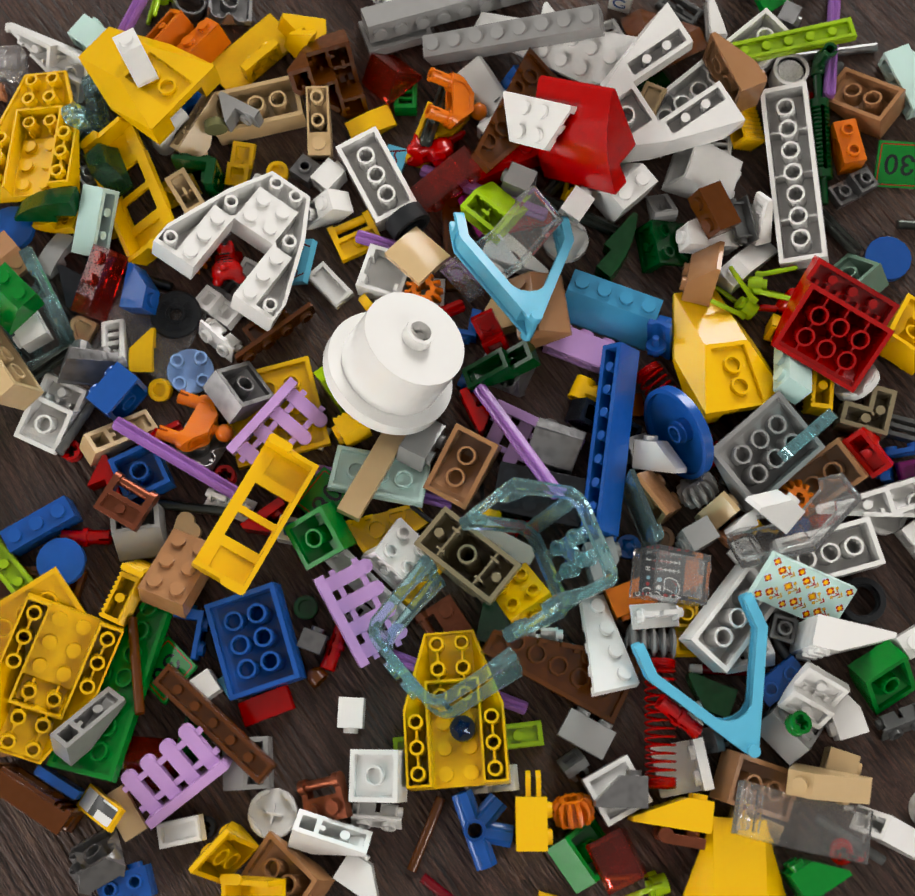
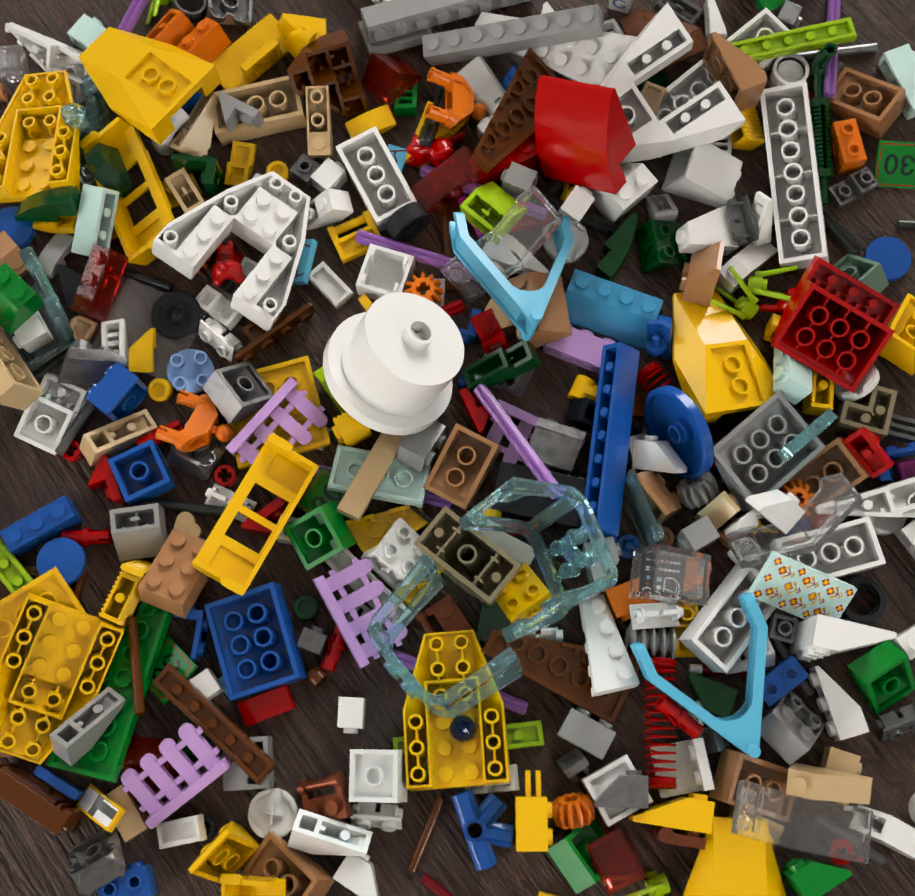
copper plate [93,471,160,533] -> none
white slope [112,28,159,88] -> none
medium lavender axle [112,417,238,499] -> none
blue slope [119,263,160,315] -> none
olive tile [204,116,228,136] -> none
tan slope [384,226,451,286] -> none
white wing [503,91,577,151] -> none
reddish brown brick [687,181,742,240] -> none
white slope [777,661,850,730] -> none
green bush [785,711,812,737] -> none

